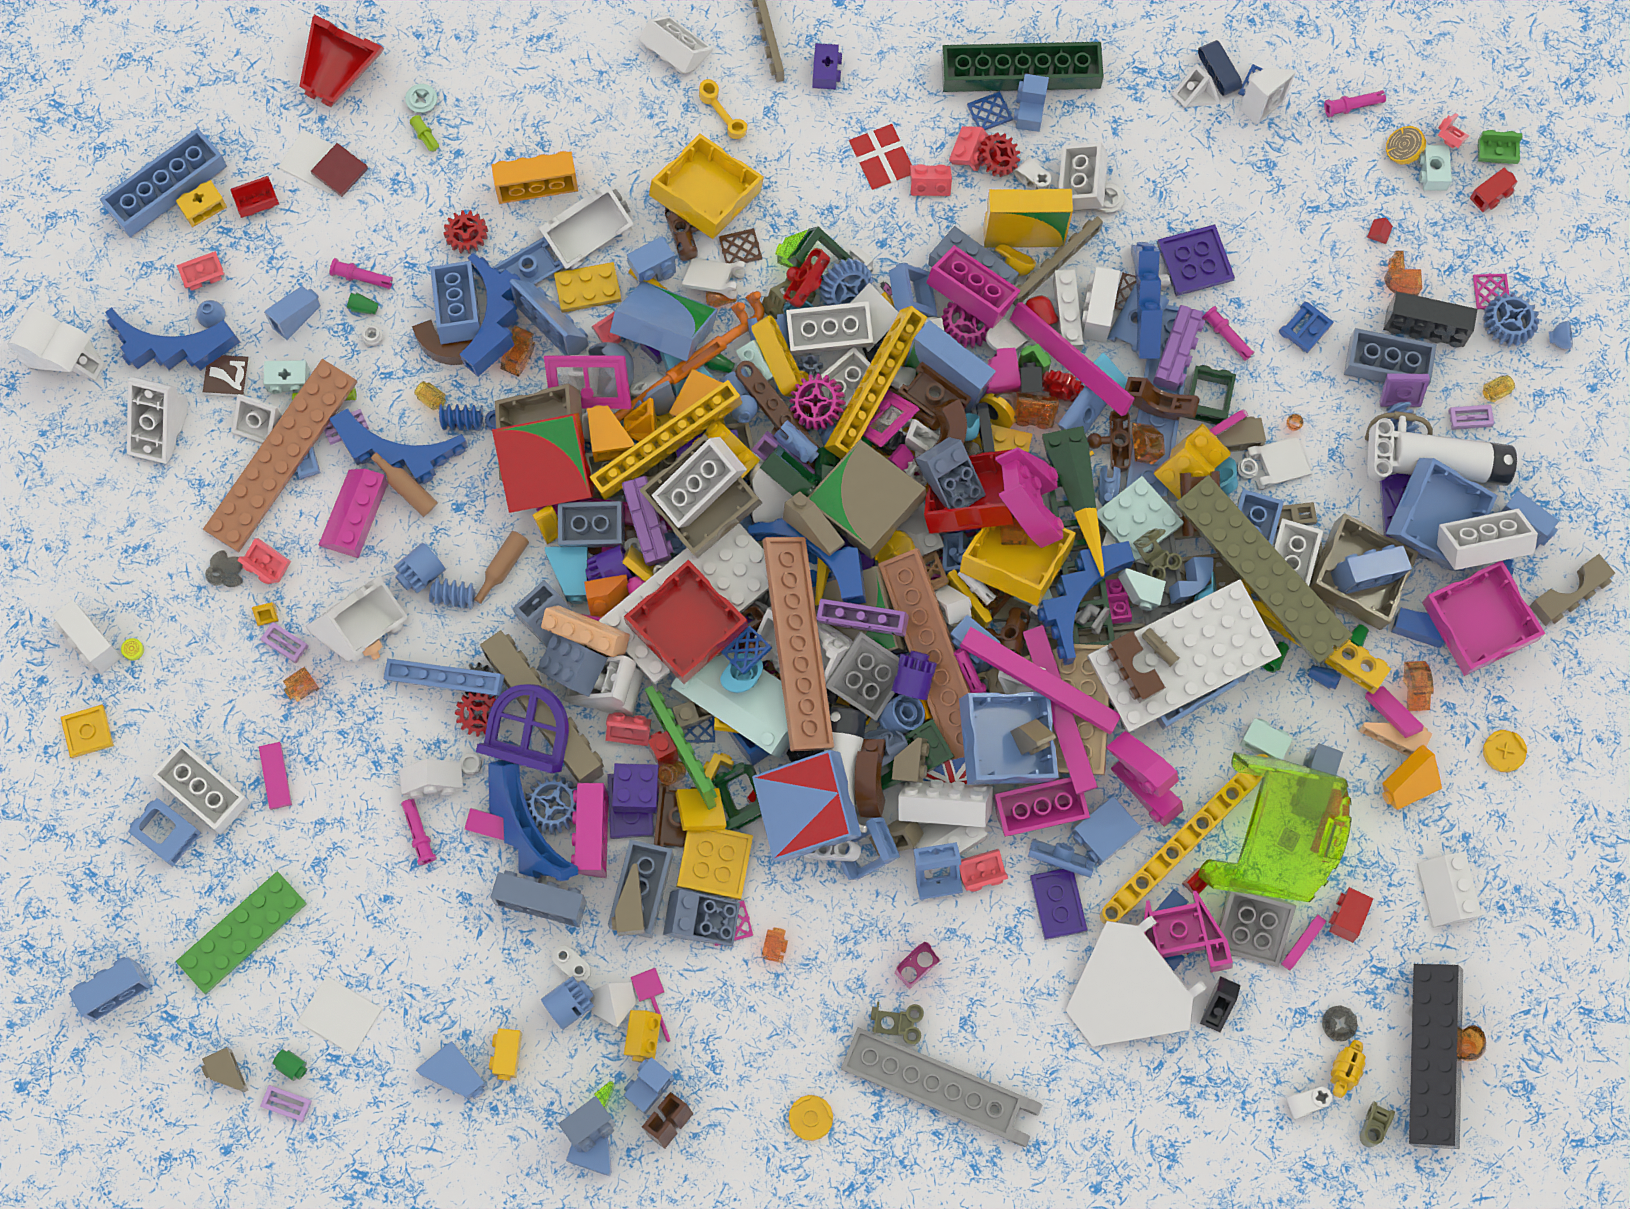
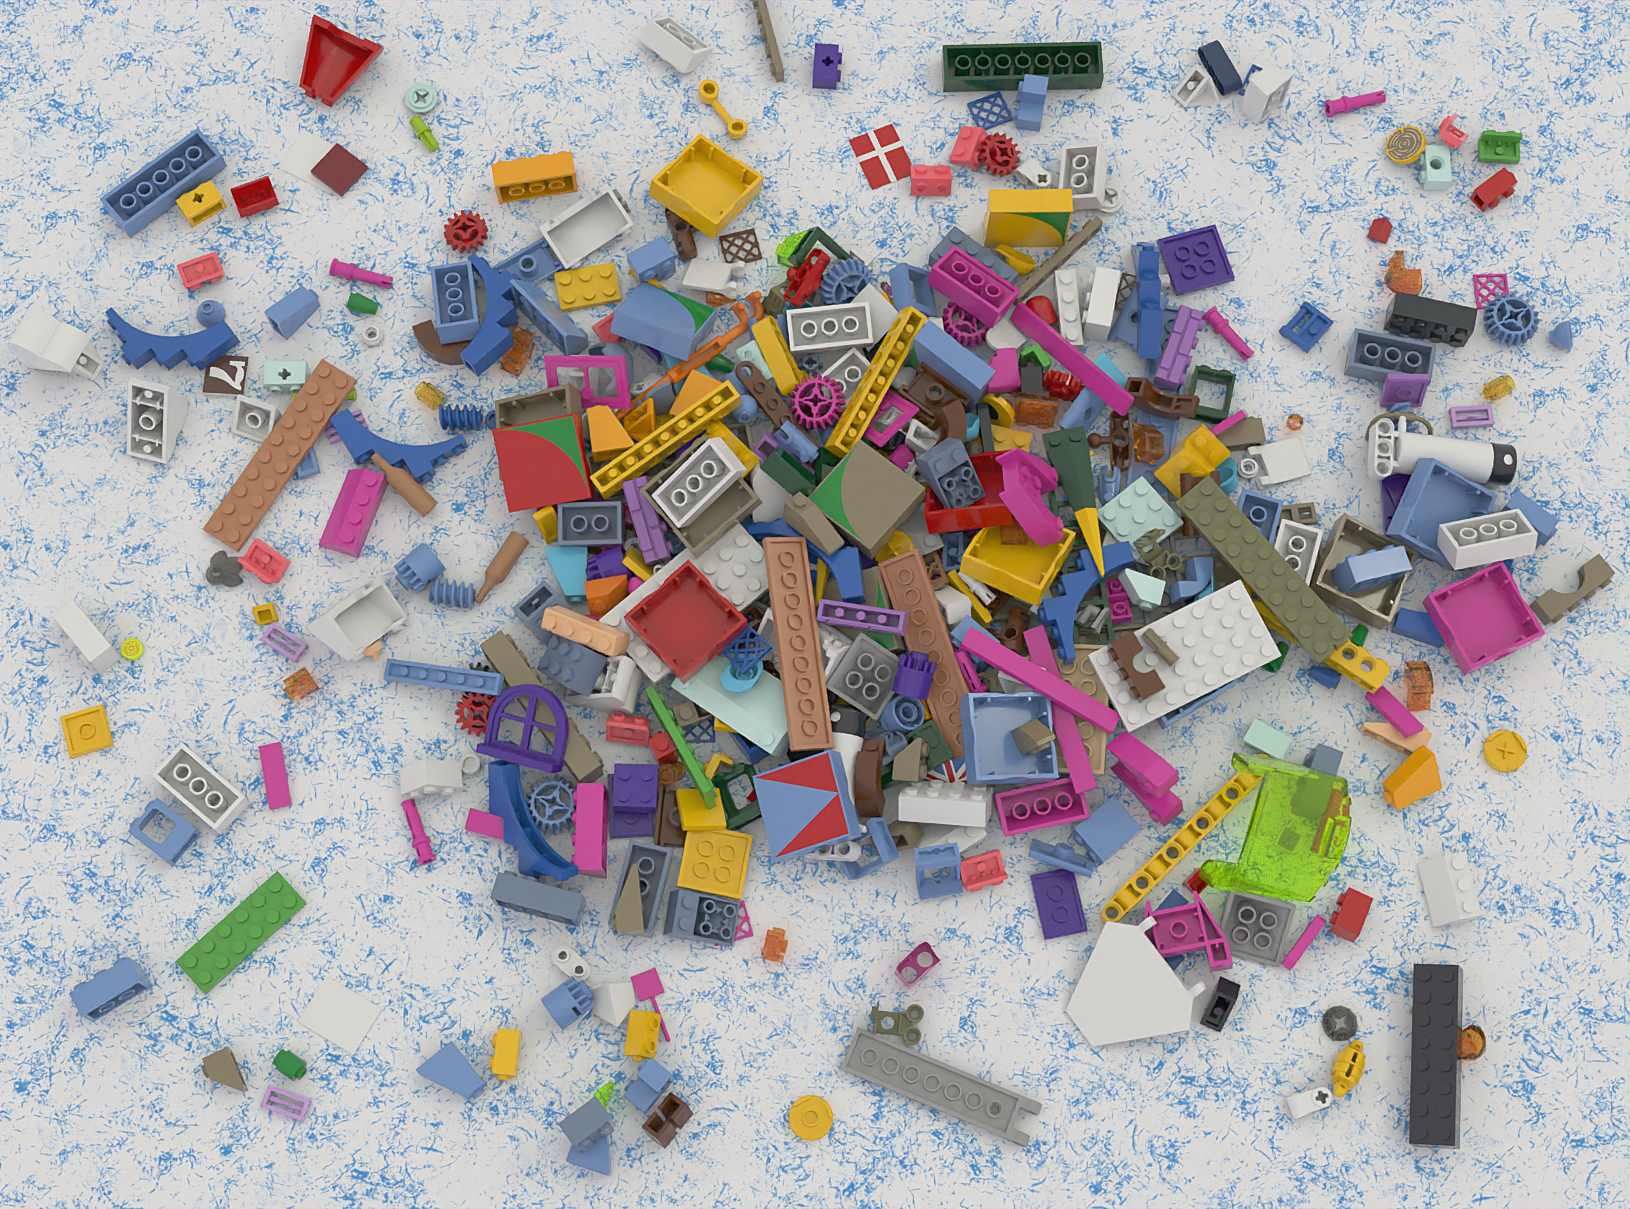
olive piece [1359,1101,1395,1147] -> none

